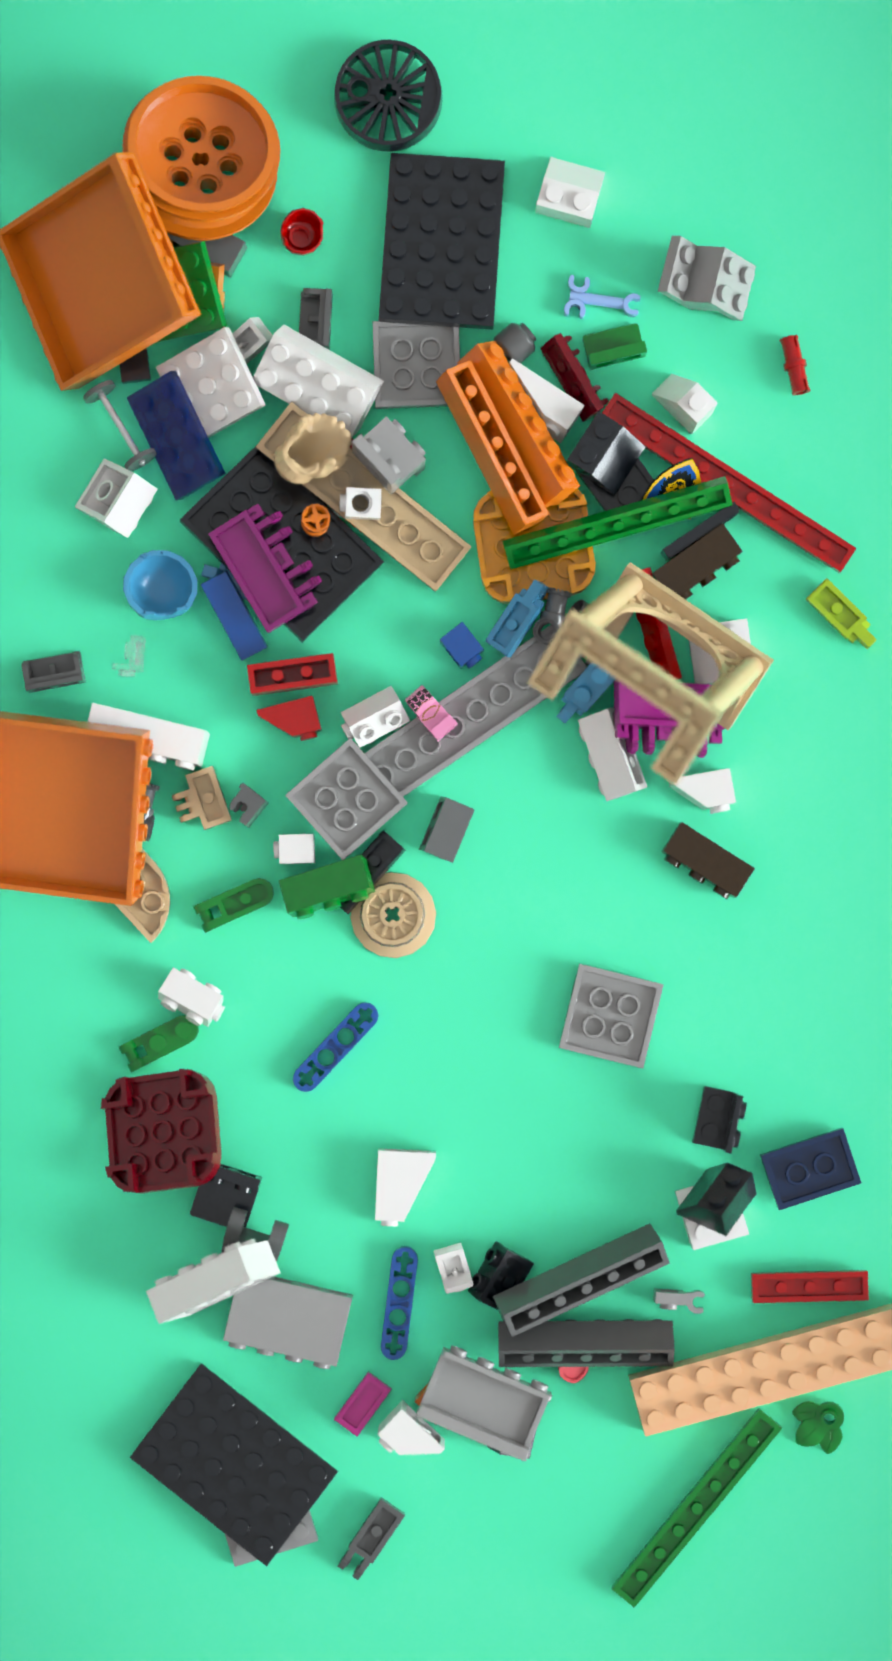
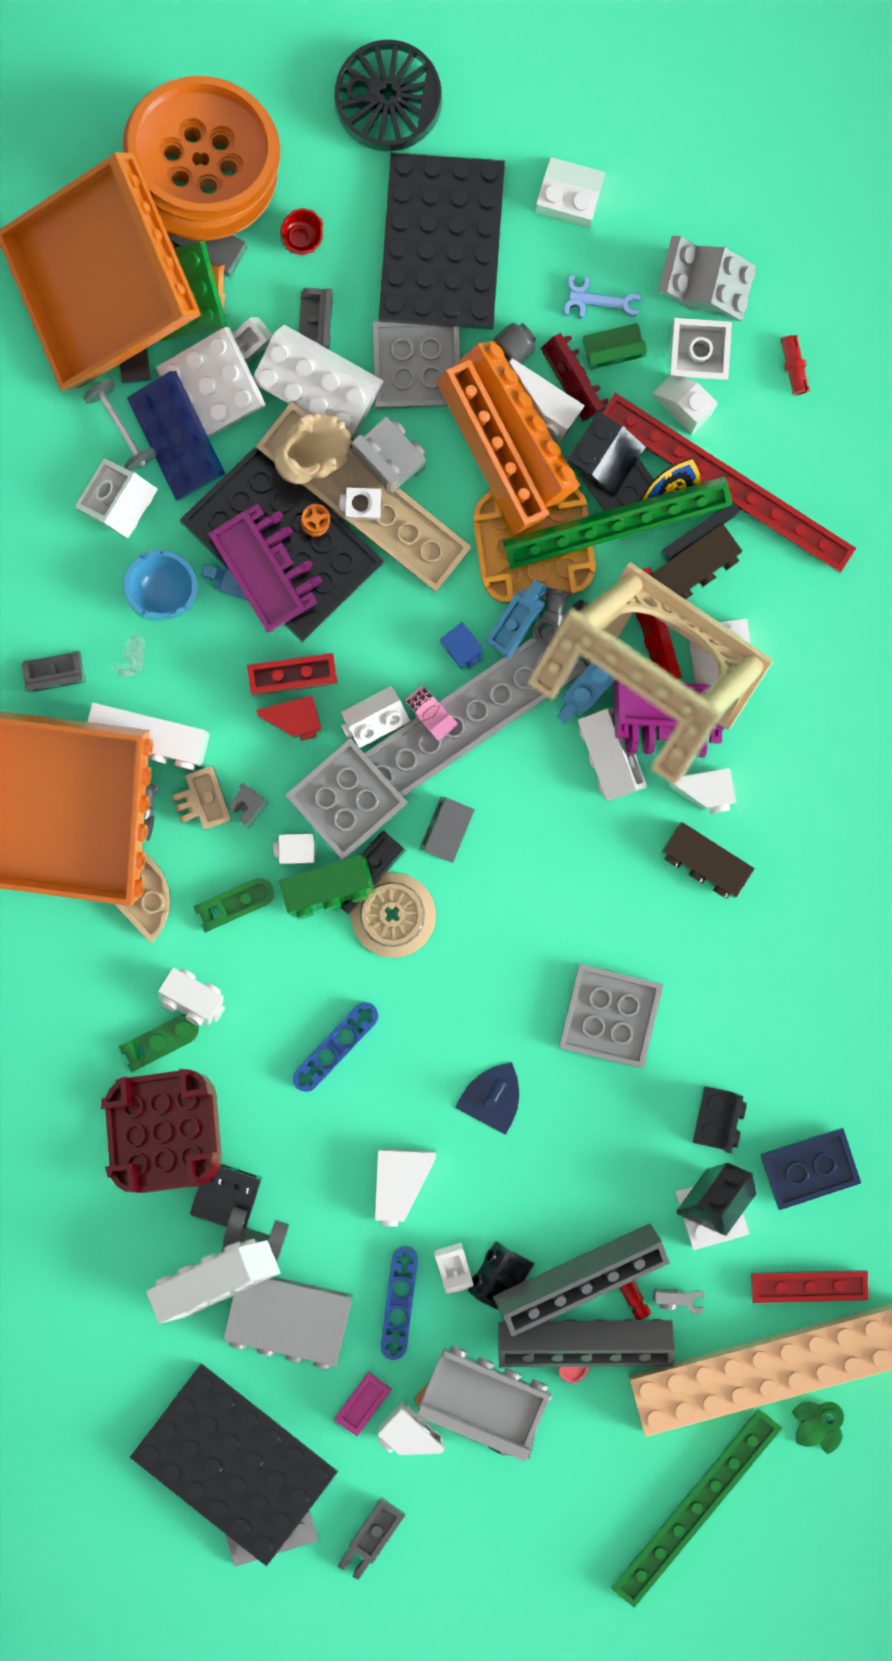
blue tile [201,570,268,661] -> none
lime hinge [805,578,877,649] -> none
none -> dark blue shield [455,1062,520,1135]
none -> red axle [619,1280,651,1320]
none -> white slope [670,318,732,380]

